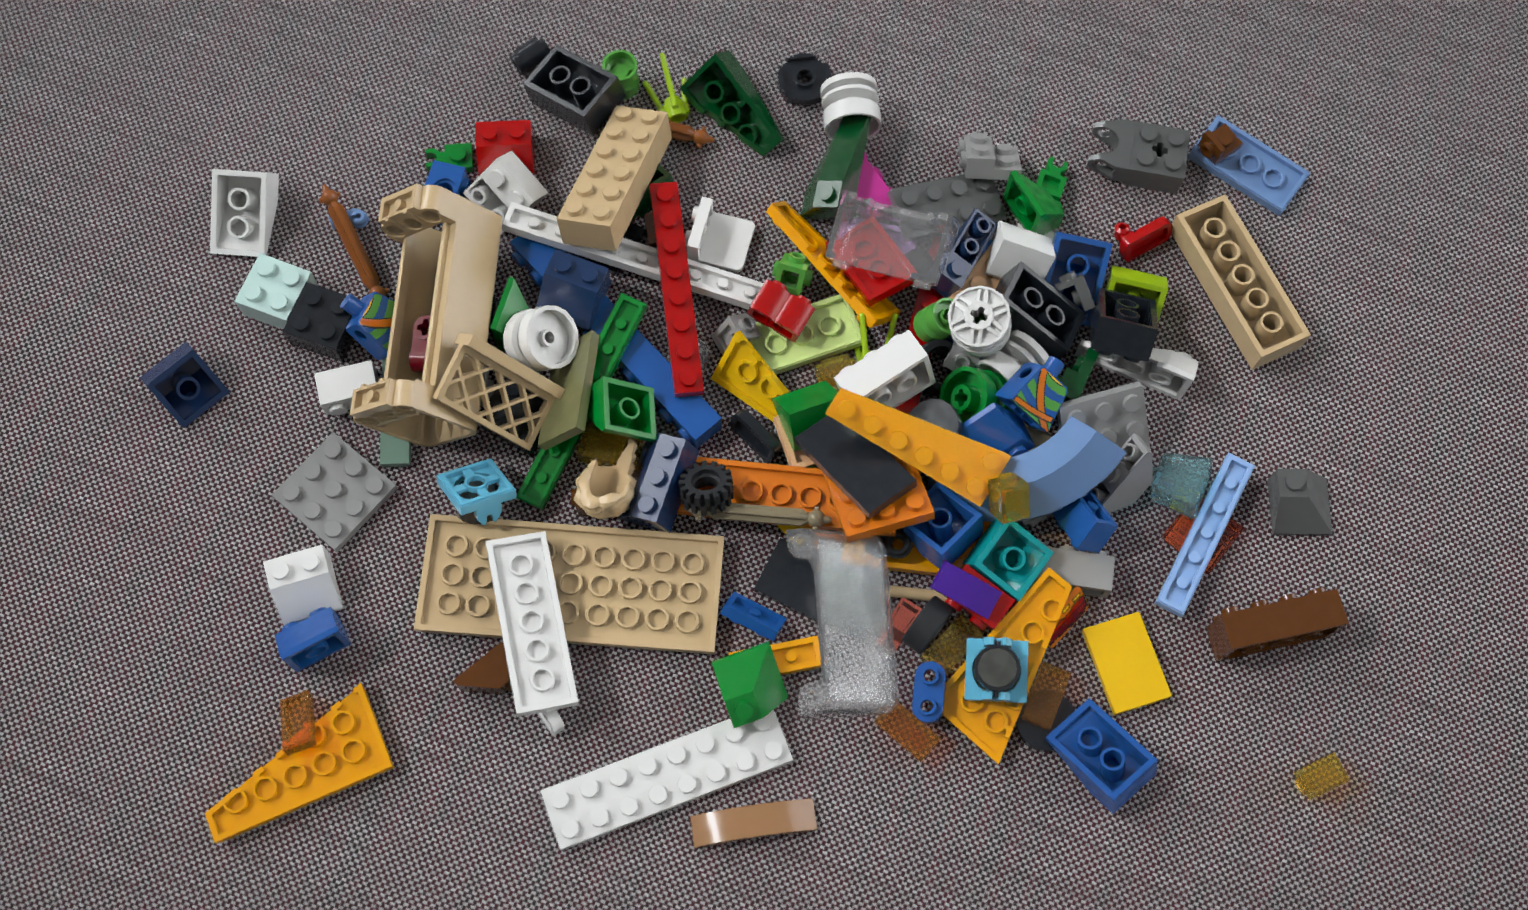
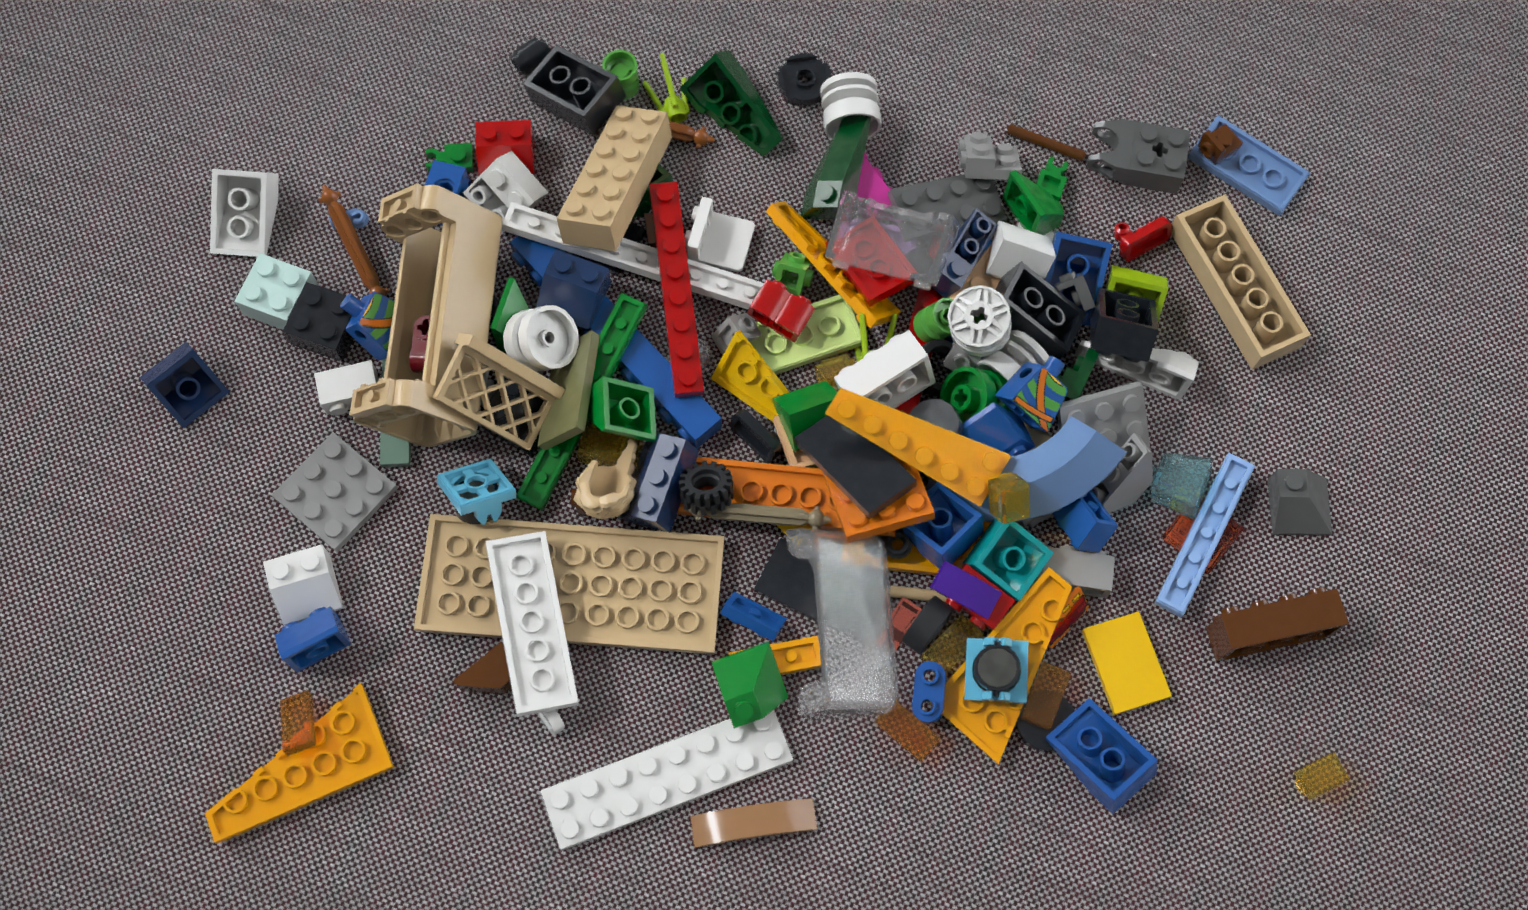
none -> reddish brown bar [1006,123,1086,162]

